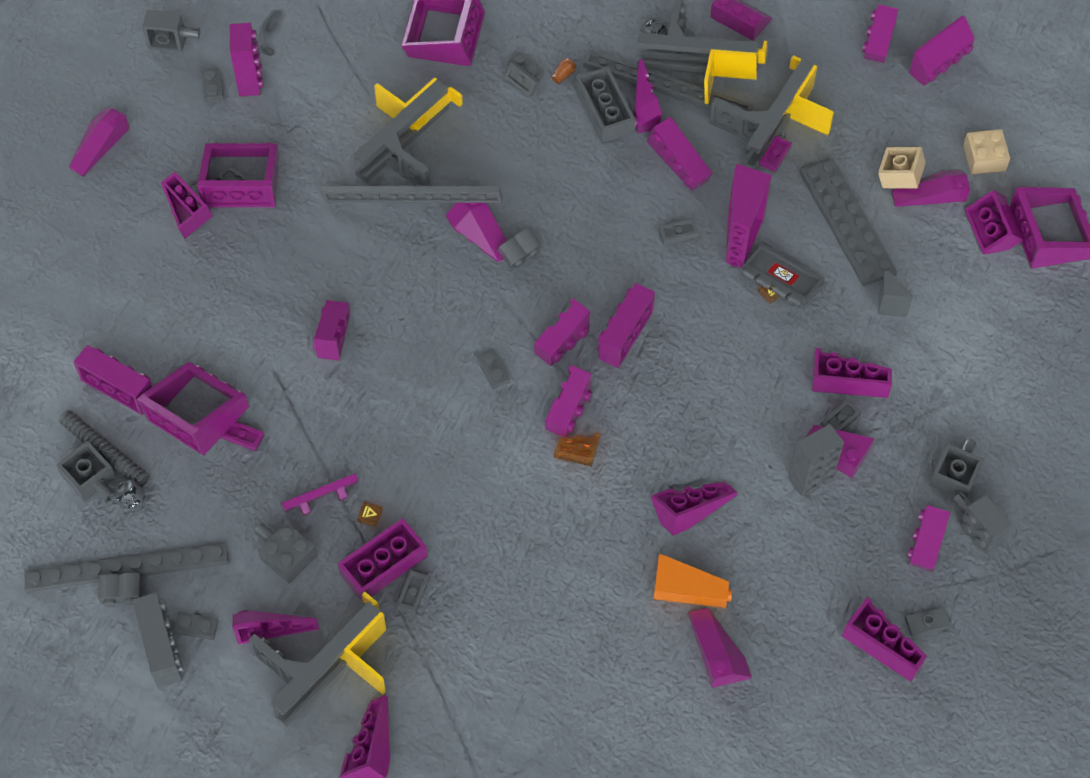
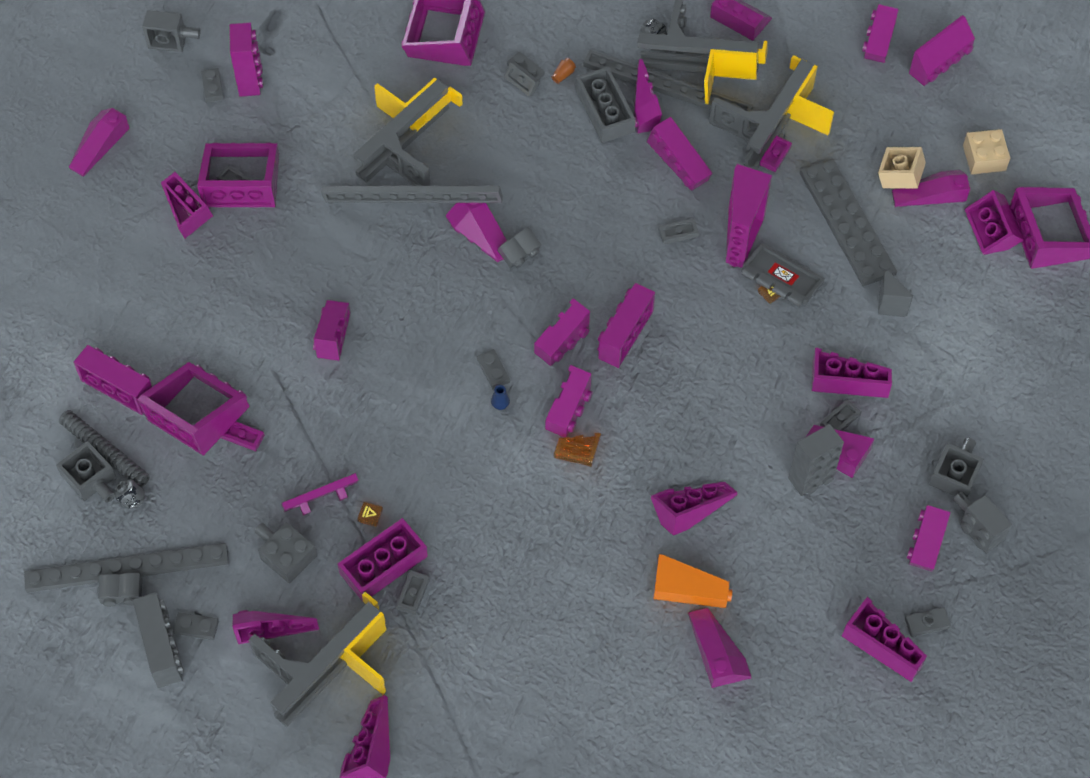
none -> dark blue cone [491,385,510,410]

